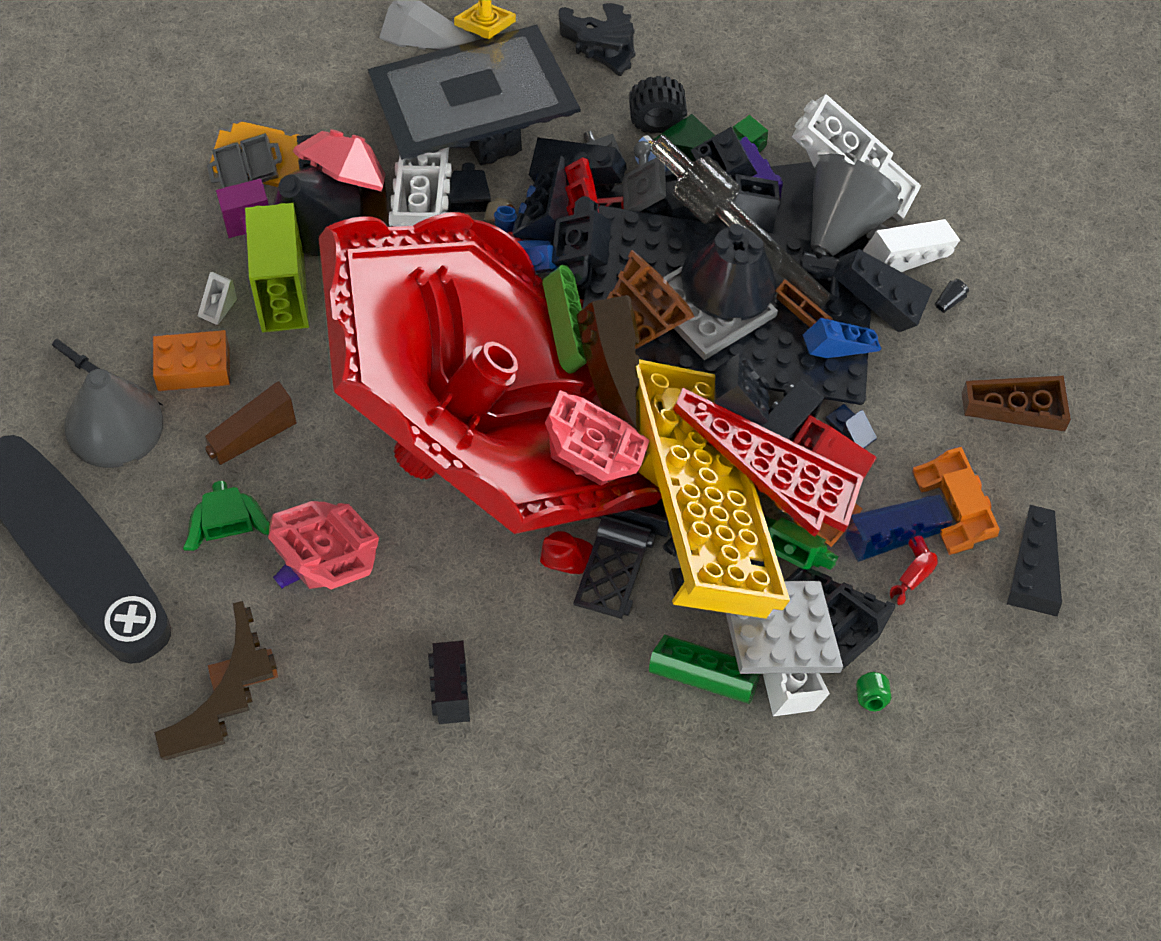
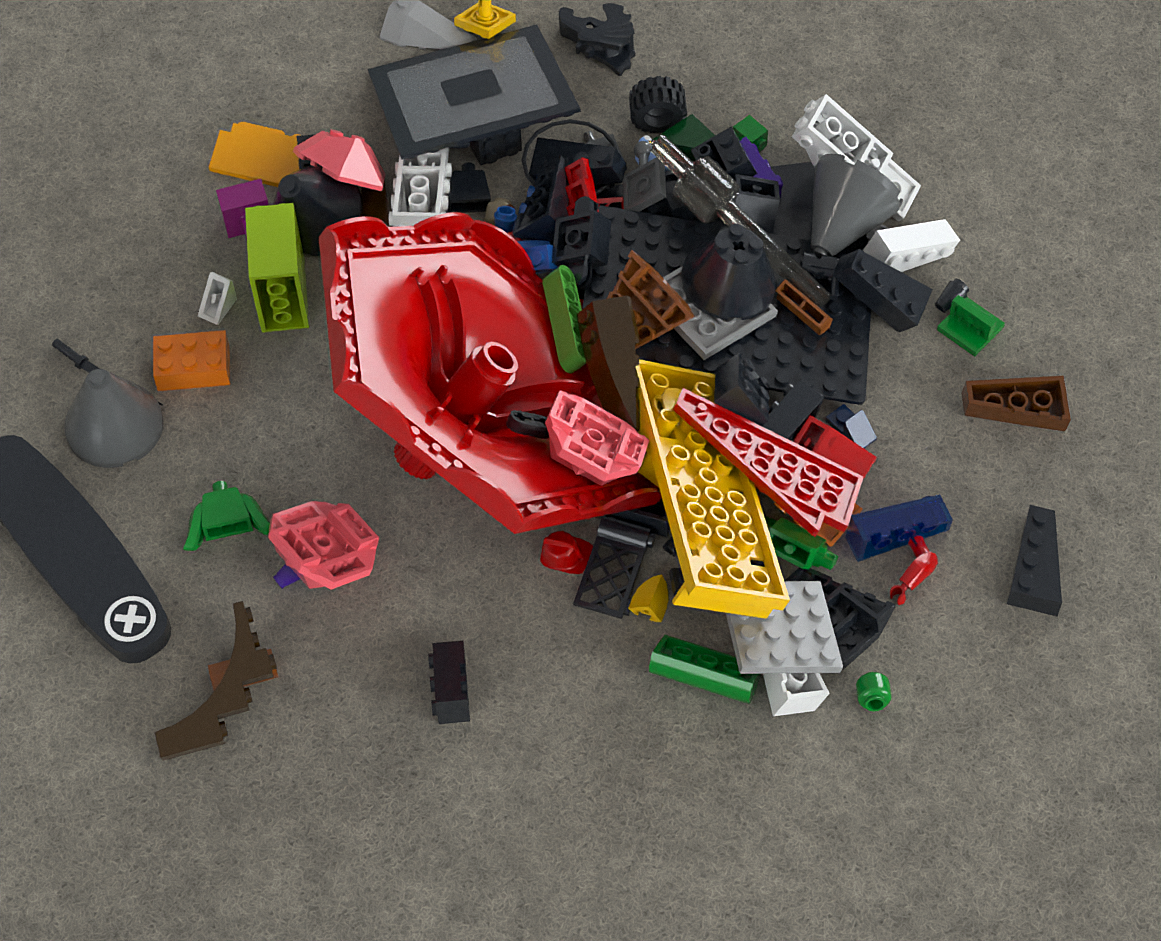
reddish brown slope [205,381,297,465] -> none
dark grey piece [207,133,282,188] -> none
blue slope [803,318,881,358] -> none
orange bracket [912,447,1000,555] -> none
none -> black beam [506,410,549,439]
none -> black piece [521,119,618,201]
none -> yellow brick [628,574,668,622]
none -> green bracket [937,295,1005,357]

